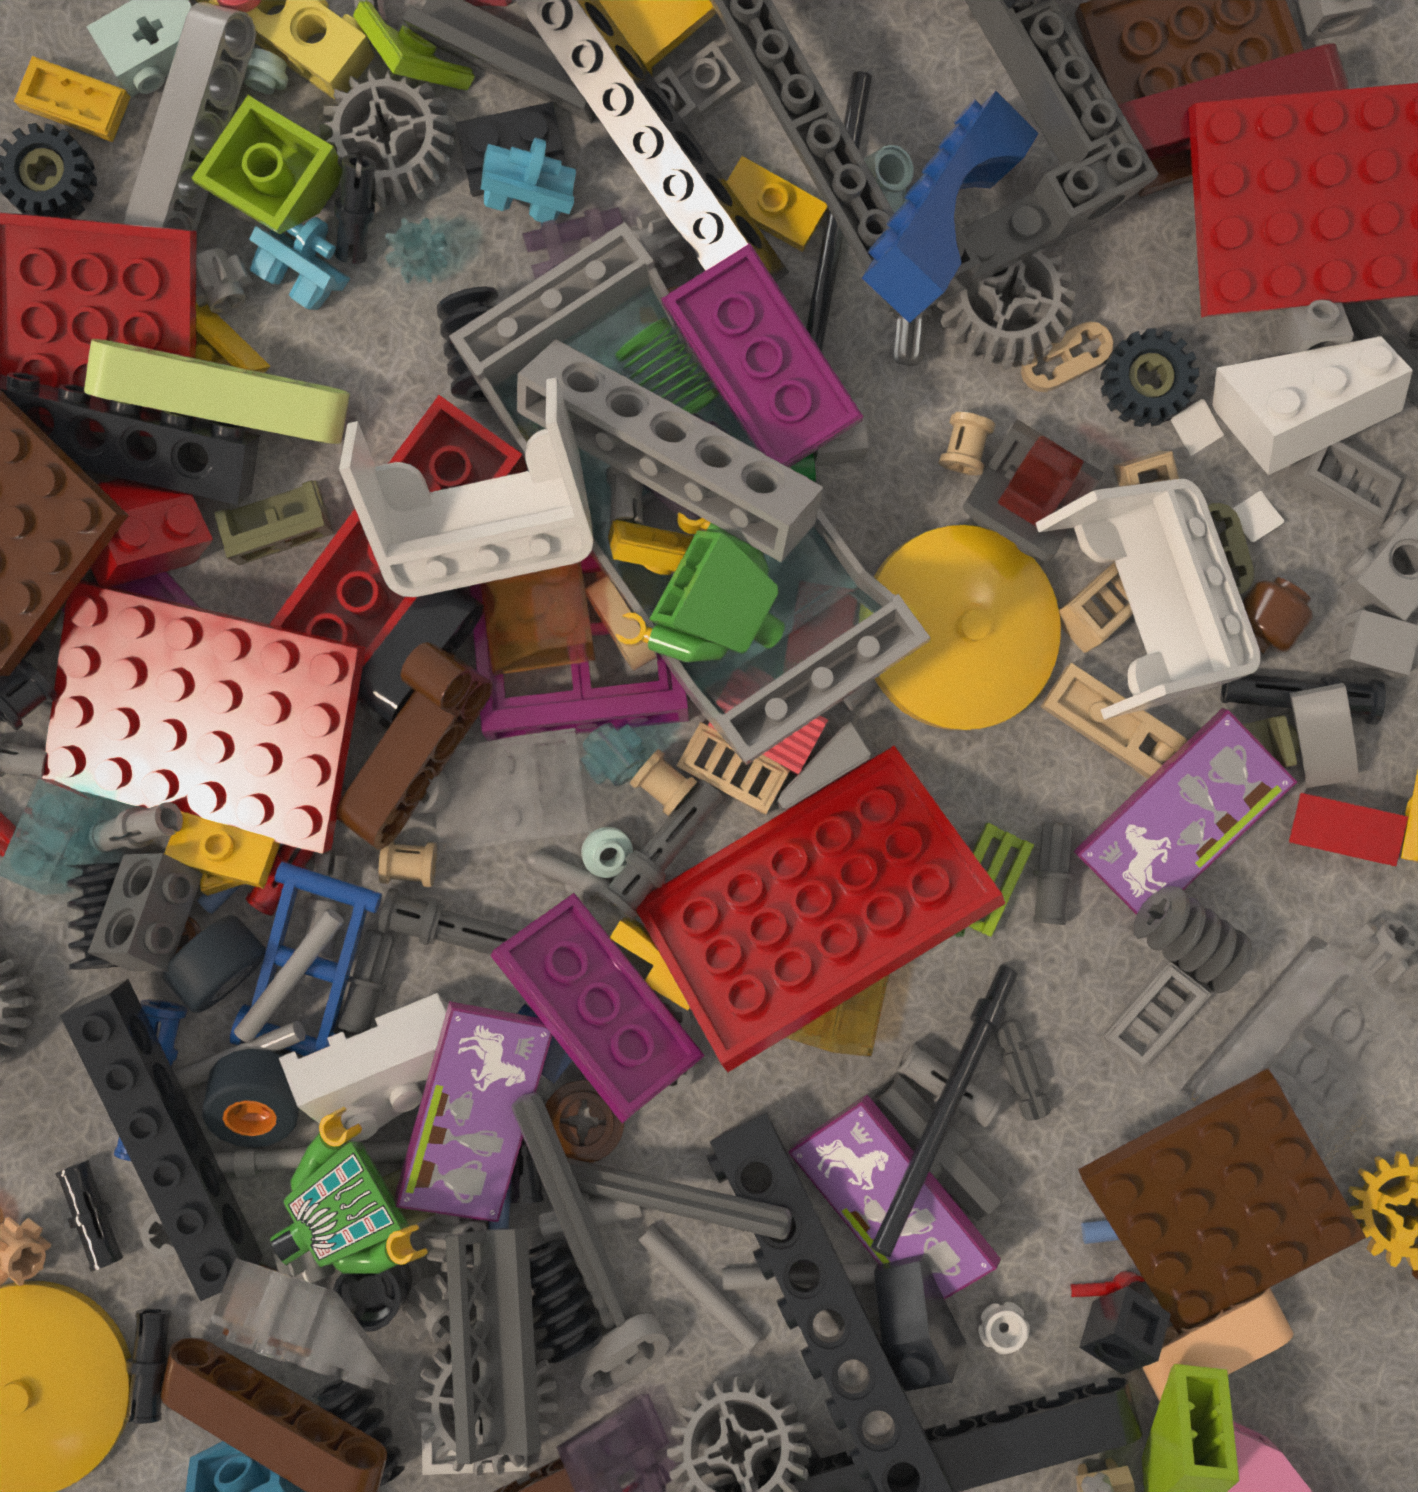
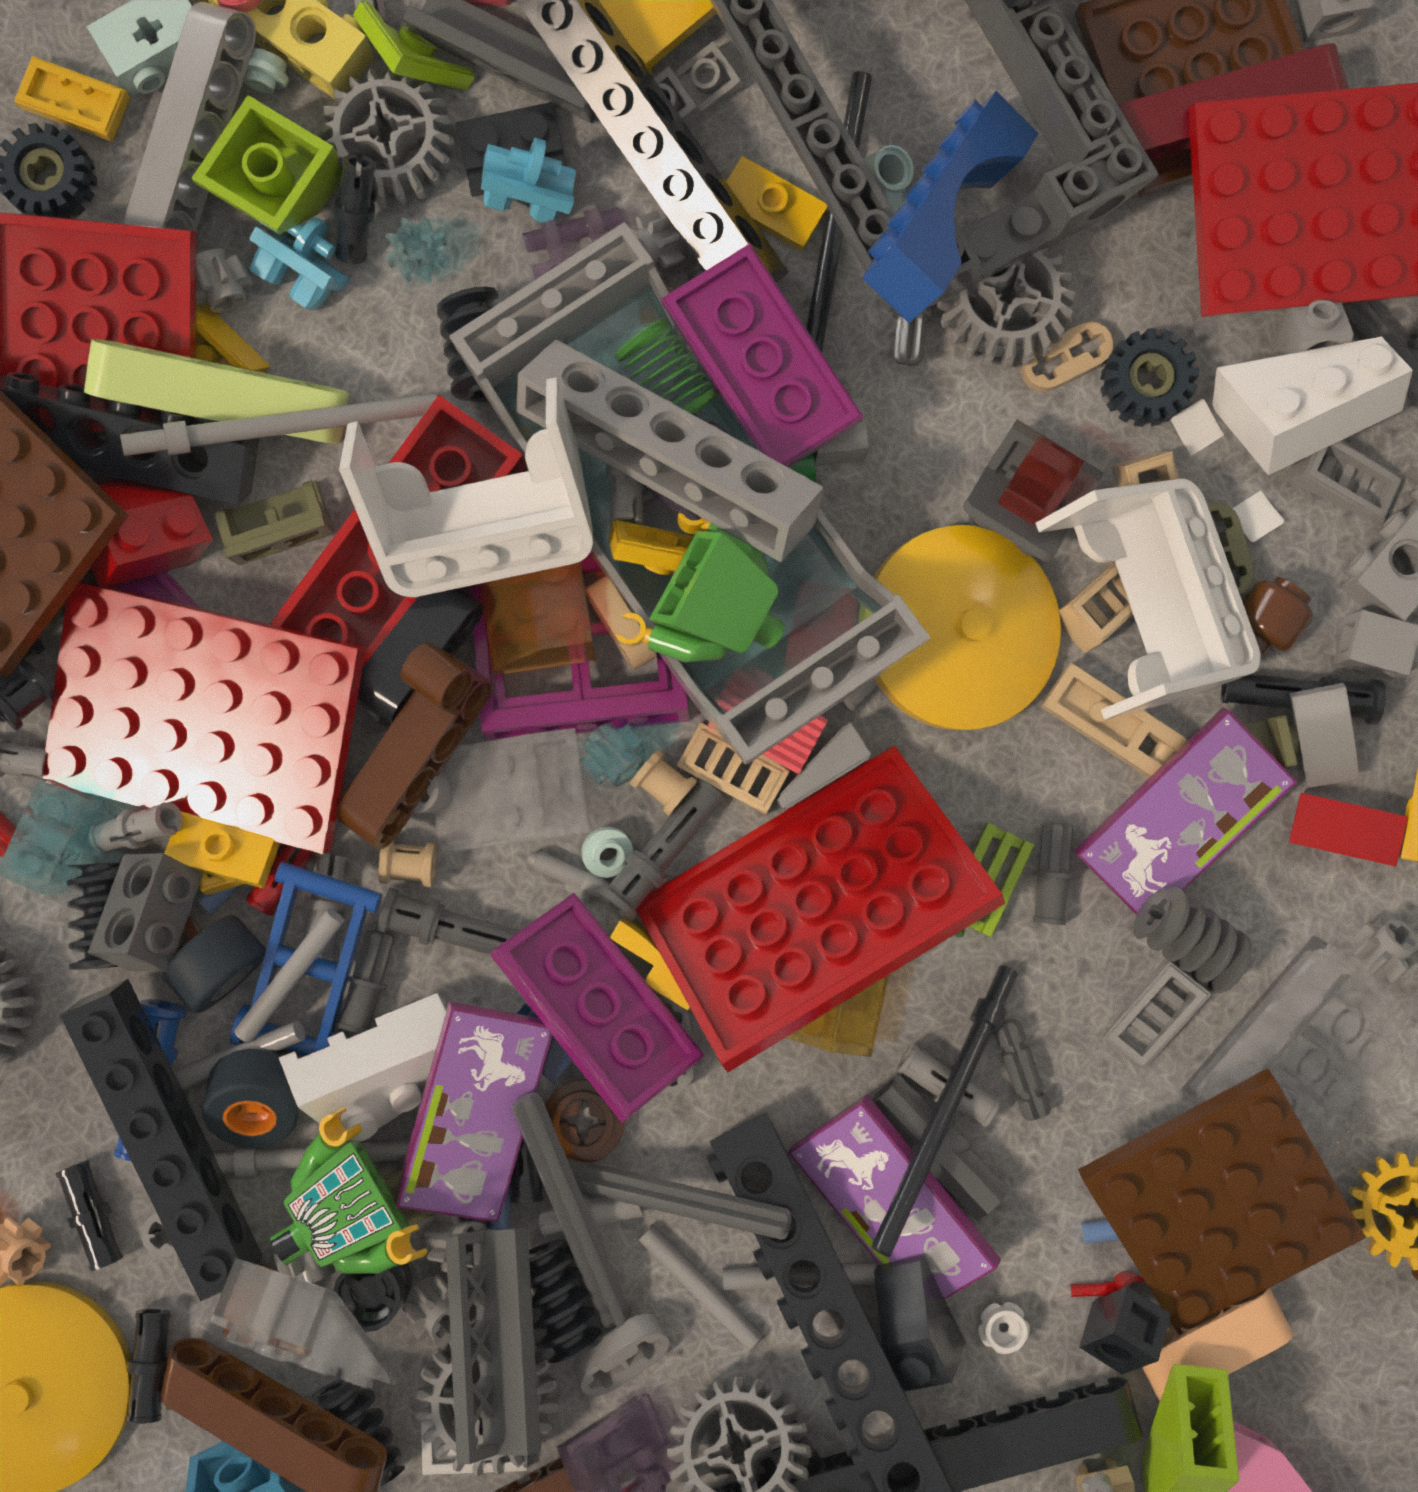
tan bush [939,412,996,476] -> none
none -> light grey bar [120,394,437,456]

